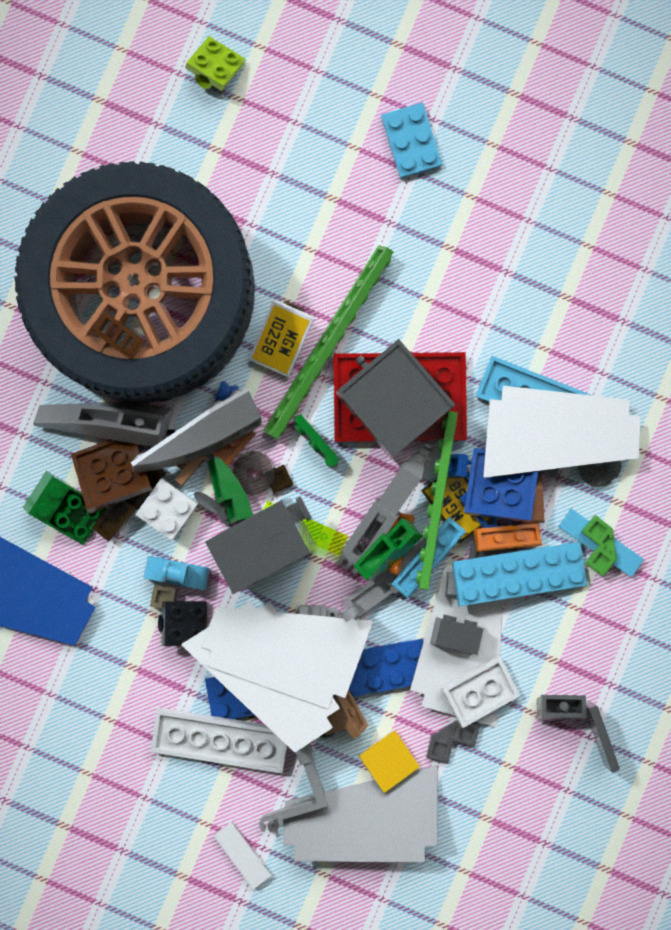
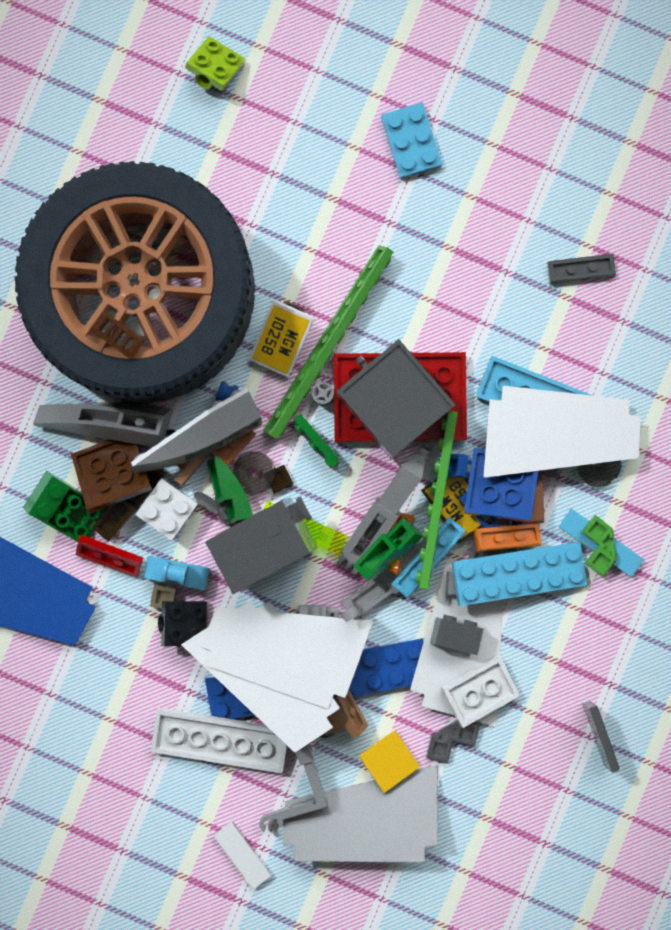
dark grey brick [536,695,587,722] -> none
none -> red plate [75,535,144,578]
none -> light grey wheel [312,382,334,405]
none -> dark grey tile [547,253,616,284]

